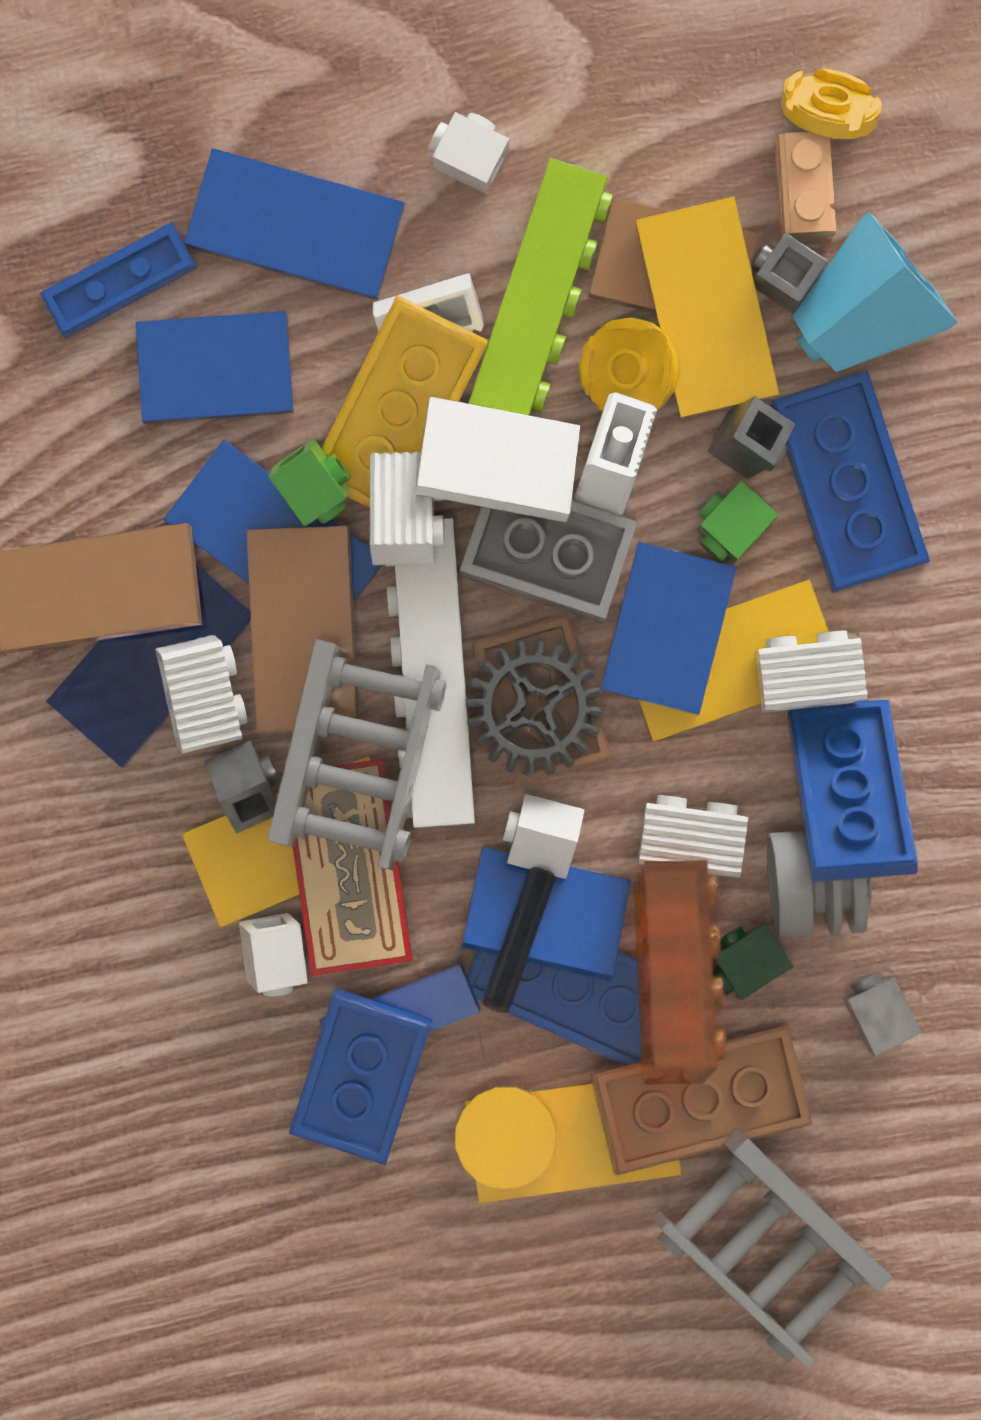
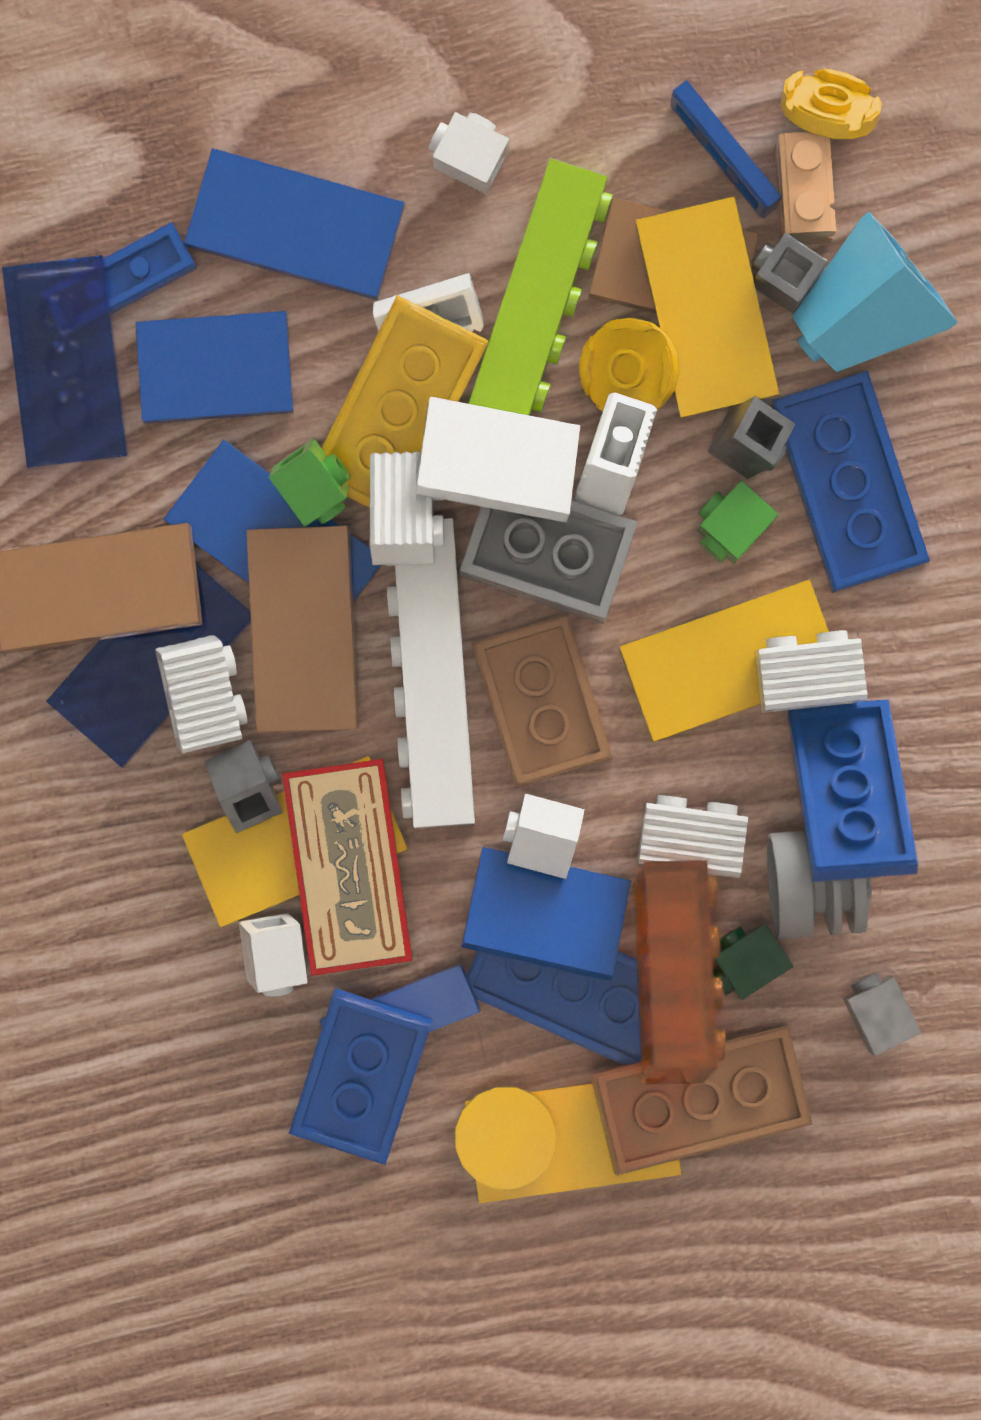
light grey fence [267,639,446,871] -> none
dark grey gear [466,638,604,777] -> none
black axle [483,867,556,1013] -> none
blue tile [601,542,737,715] -> none
light grey fence [653,1129,893,1368] -> none
none -> clear blue tile [2,255,129,468]
none -> blue tile [670,80,782,218]

